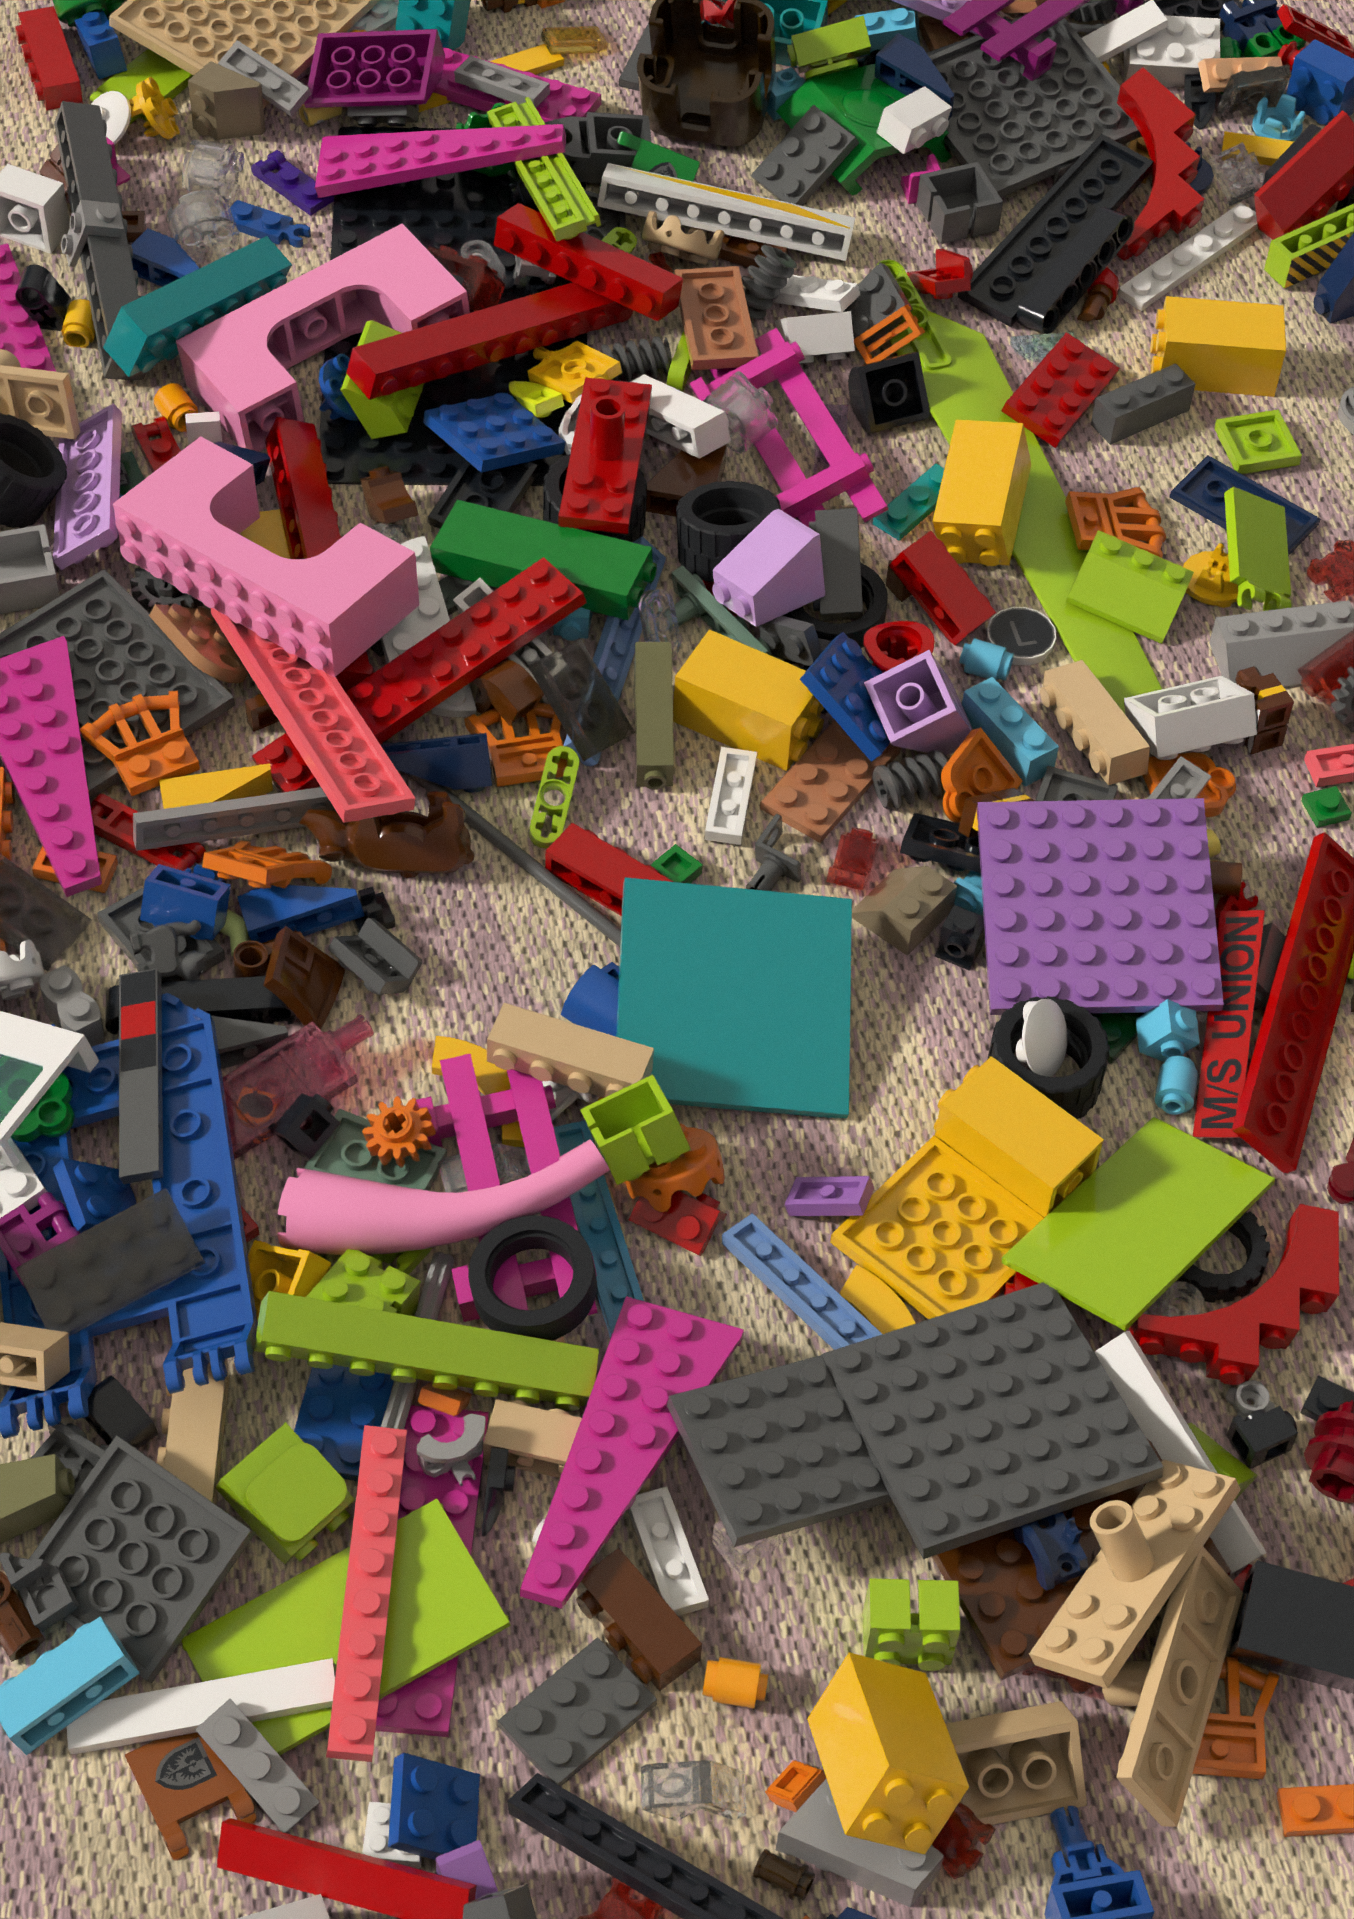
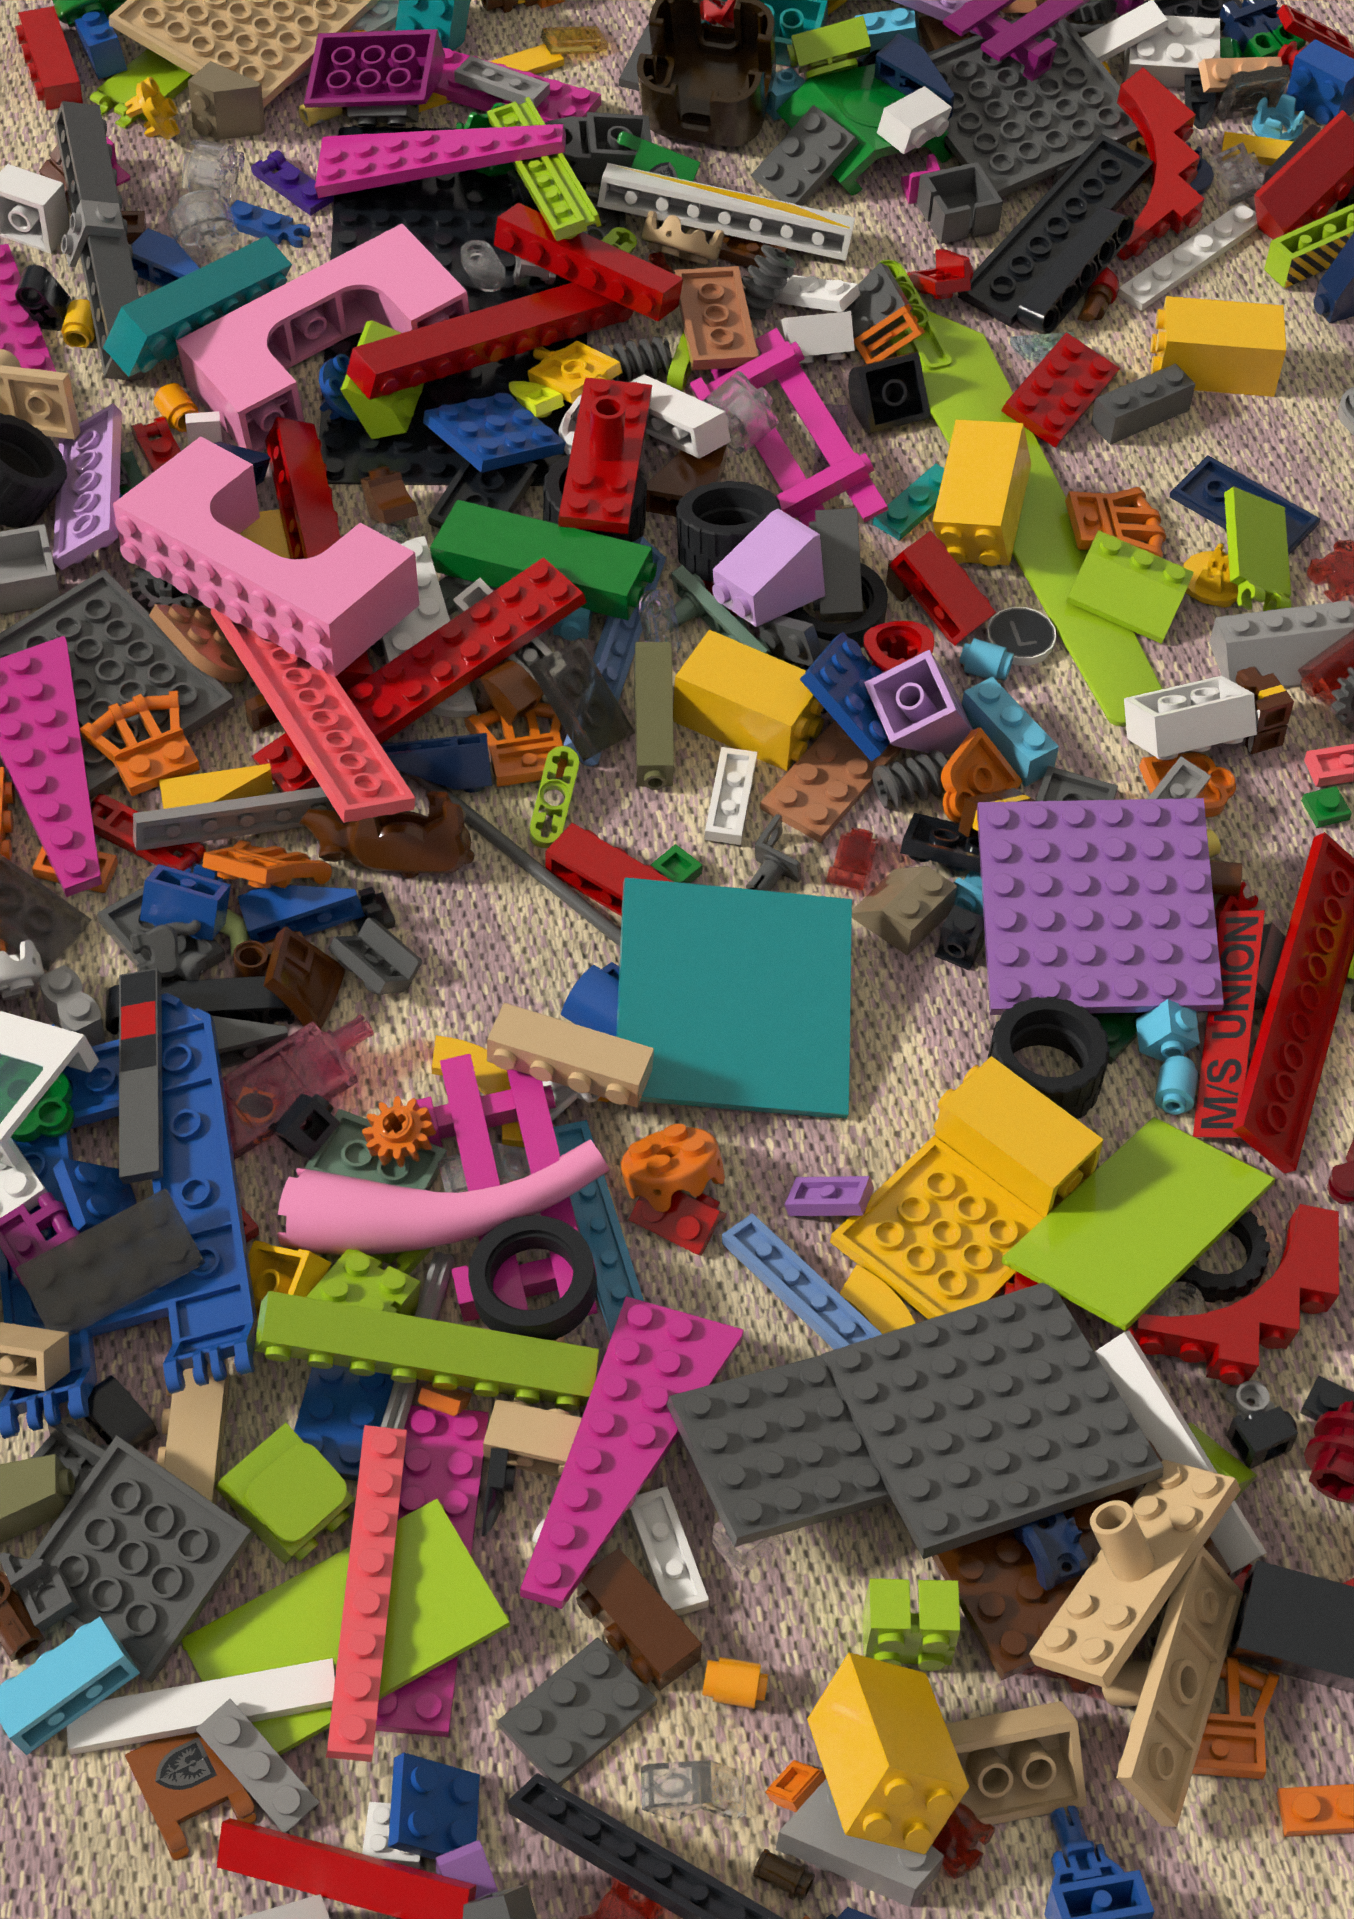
white dish [91,91,131,145] -> none
light grey plate [218,40,311,117] -> none
light grey piece [417,1413,486,1486] -> none
clear red bracket [427,245,506,312] -> none
lime piece [580,1074,691,1185] -> none
white dish [1016,999,1067,1077] -> none
tan brick [1040,660,1150,785] -> none
lime plate [1214,409,1302,474] -> none

